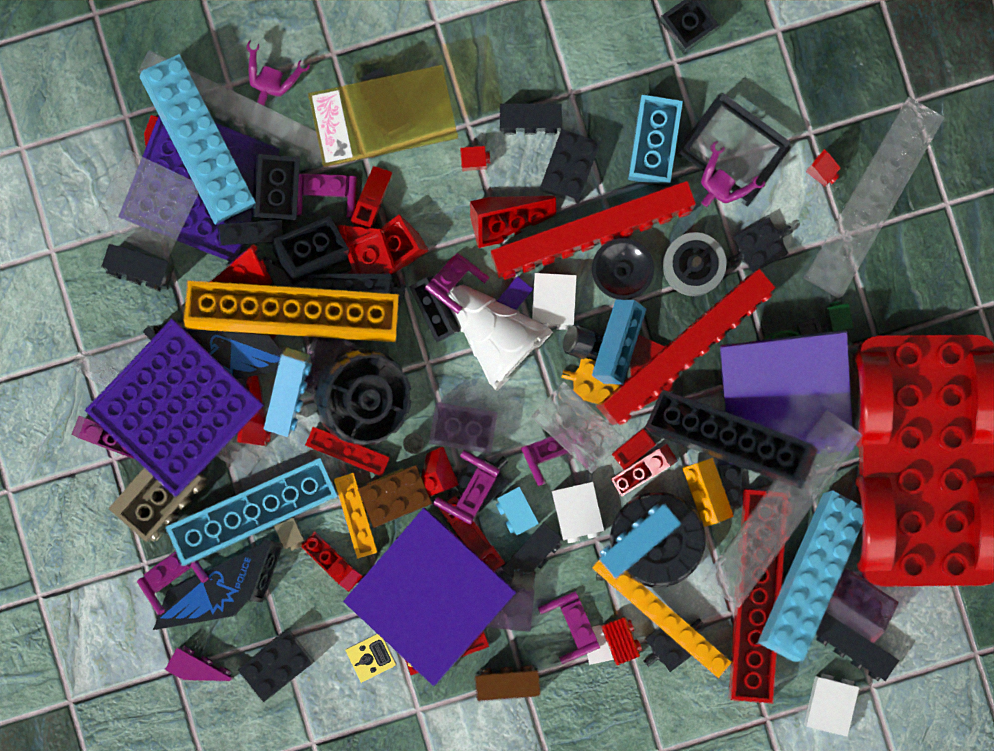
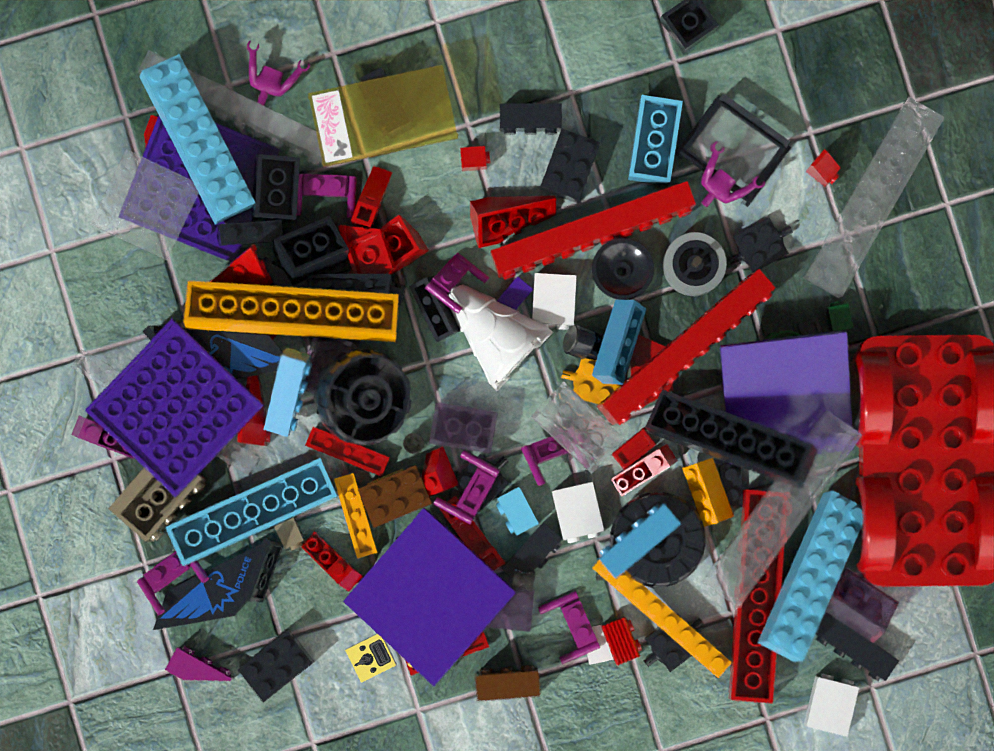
black brick [101,243,174,292] -> none

